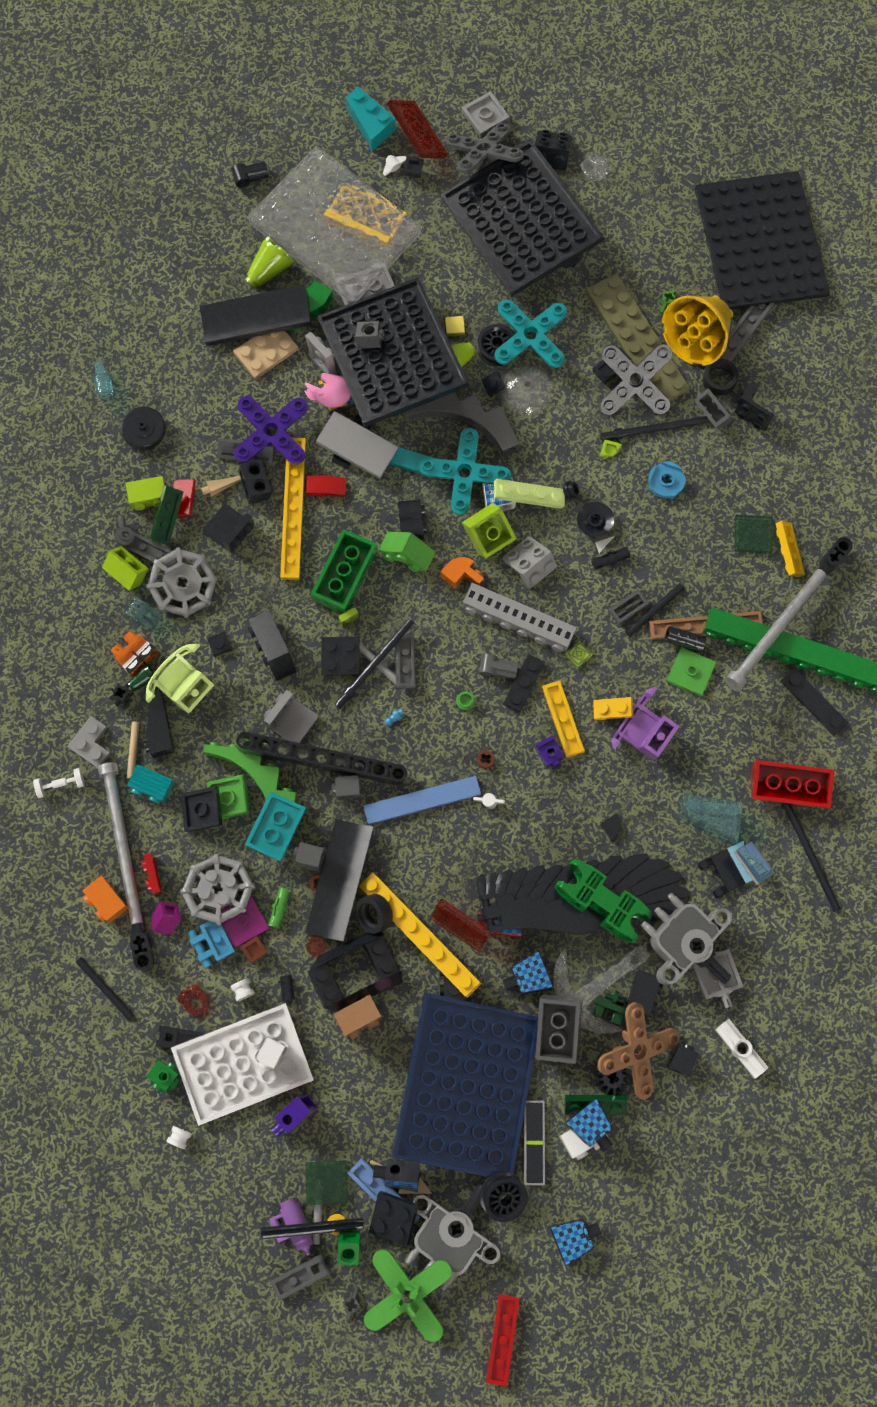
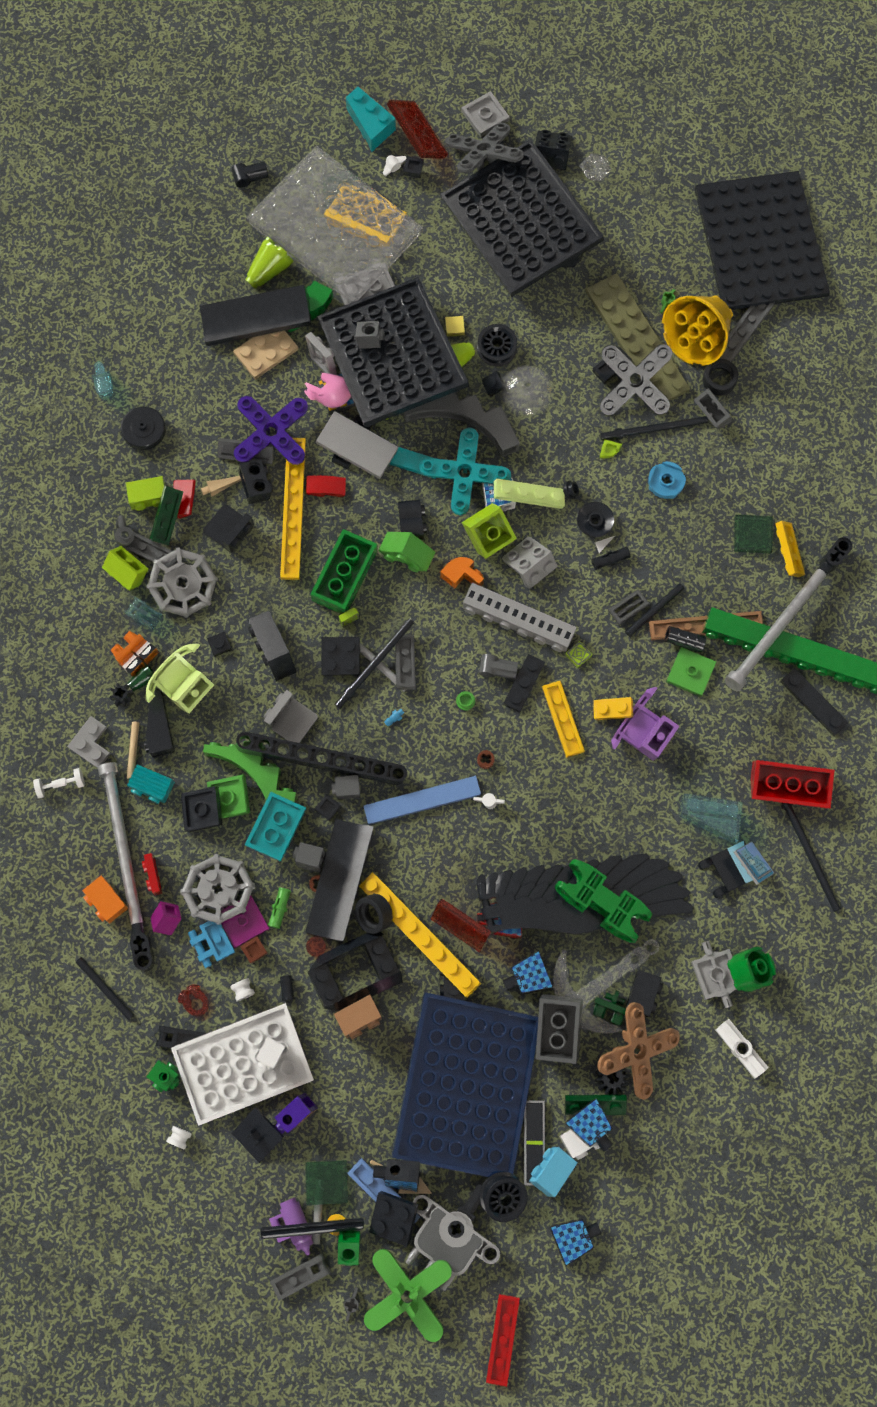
teal piece [495,300,567,368] -> none
dark purple brick [535,735,564,768] -> none
black tile [600,813,620,841] -> none
piece [641,893,732,985] -> none
black brick [667,1043,698,1077] -> none
black bracket [734,381,774,431] -> none
none -> black piece [232,1107,284,1163]
none -> black tile [314,794,342,822]
none -> medium azure brick [529,1147,578,1197]
none -> green brick [727,947,776,992]

